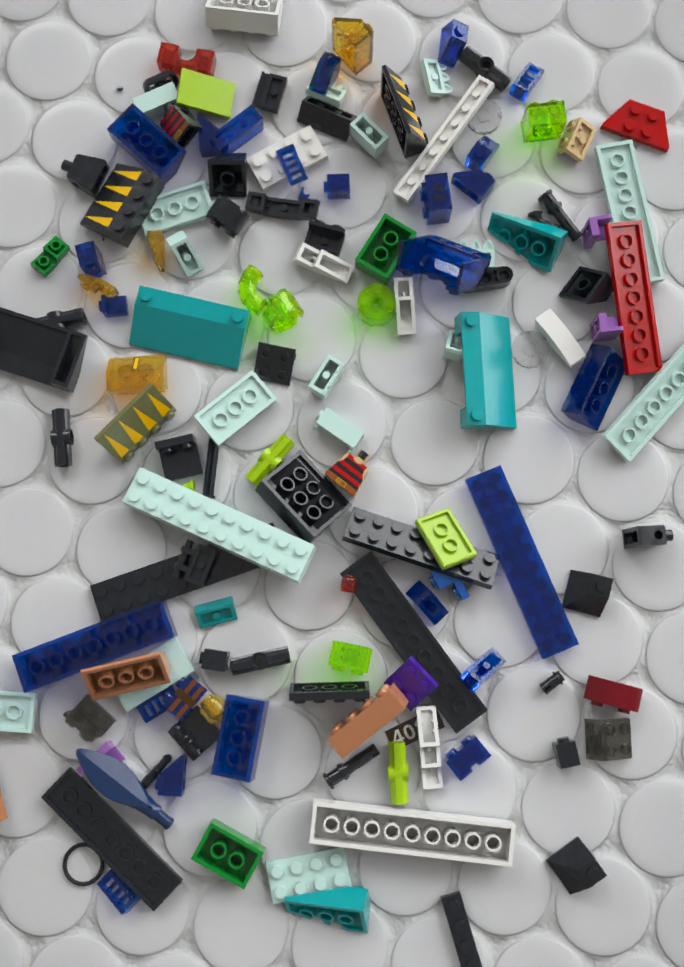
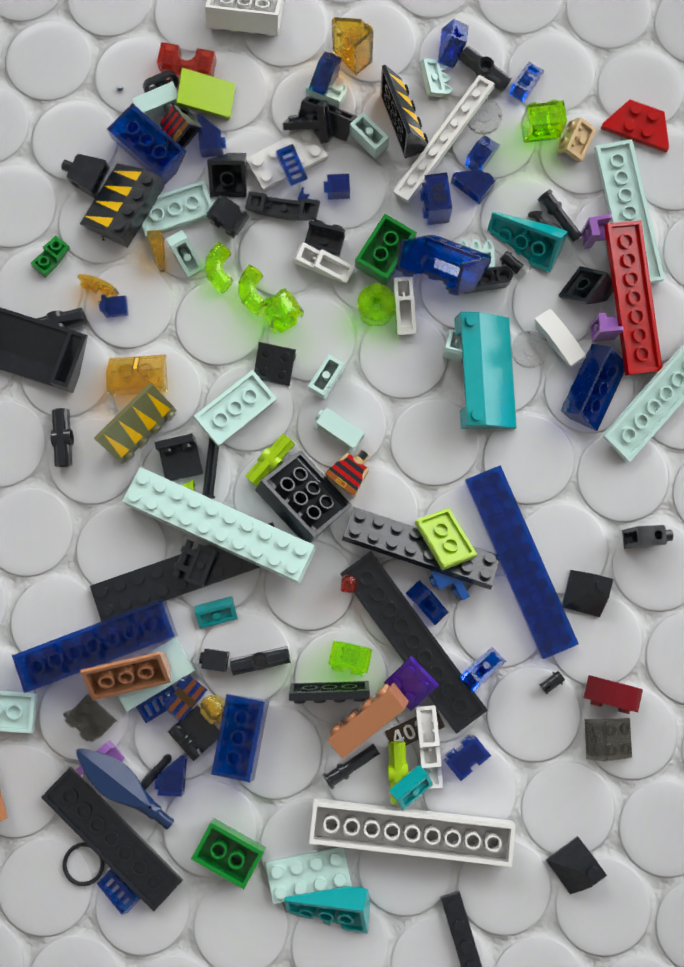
clear blue brick [75,241,107,279] -> none
teal slope [129,285,252,370] -> none
clear blue panel [209,105,264,156] -> none
black plate [252,71,288,114] -> none
black brick [552,736,581,769] -> none
none -> clear neon green cylinder [205,242,233,293]
none -> black bracket [283,100,332,143]
none -> teal slope [389,765,433,810]
none -> black pin [500,251,524,274]

